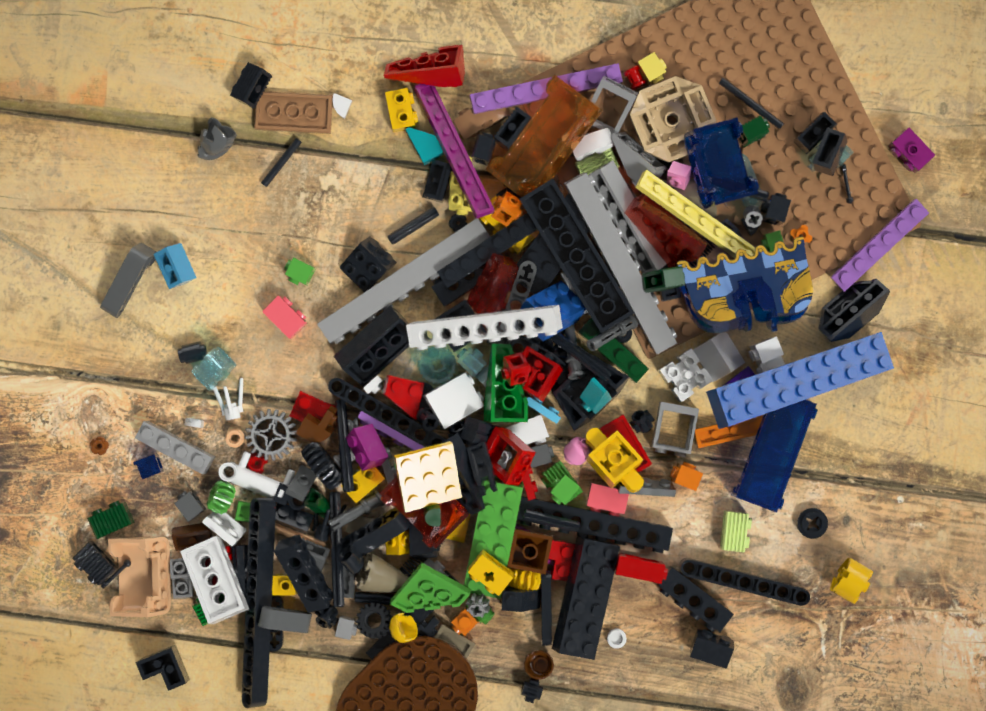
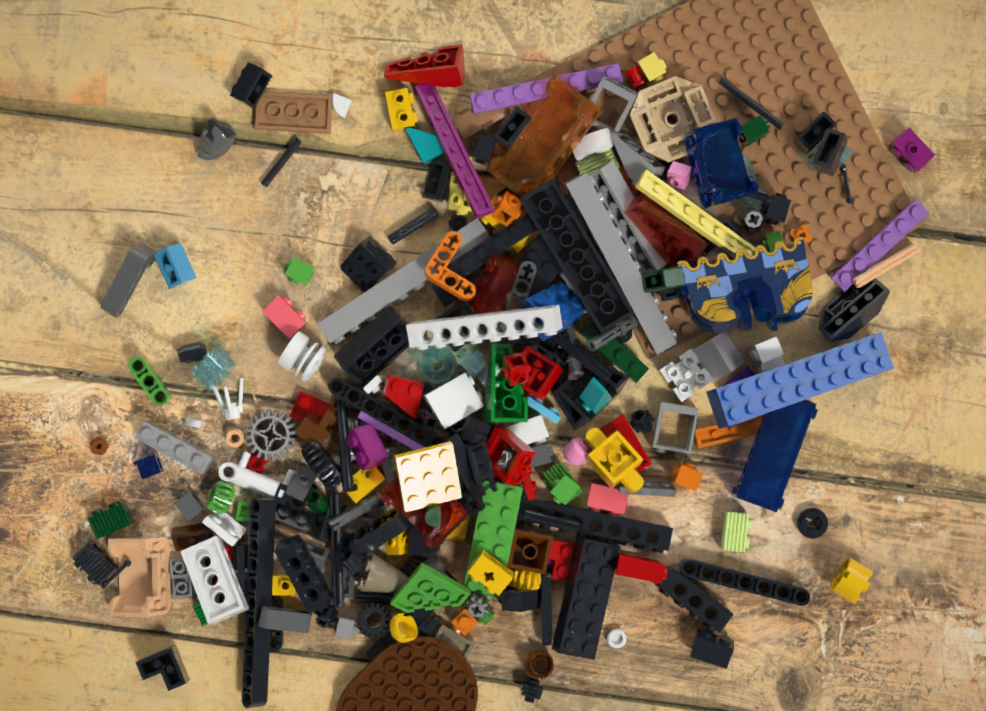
none -> bright green beam [128,357,171,405]
none -> white wheel [277,331,327,383]
none -> orange beam [424,231,476,301]
none -> light nougat axle [852,244,918,288]

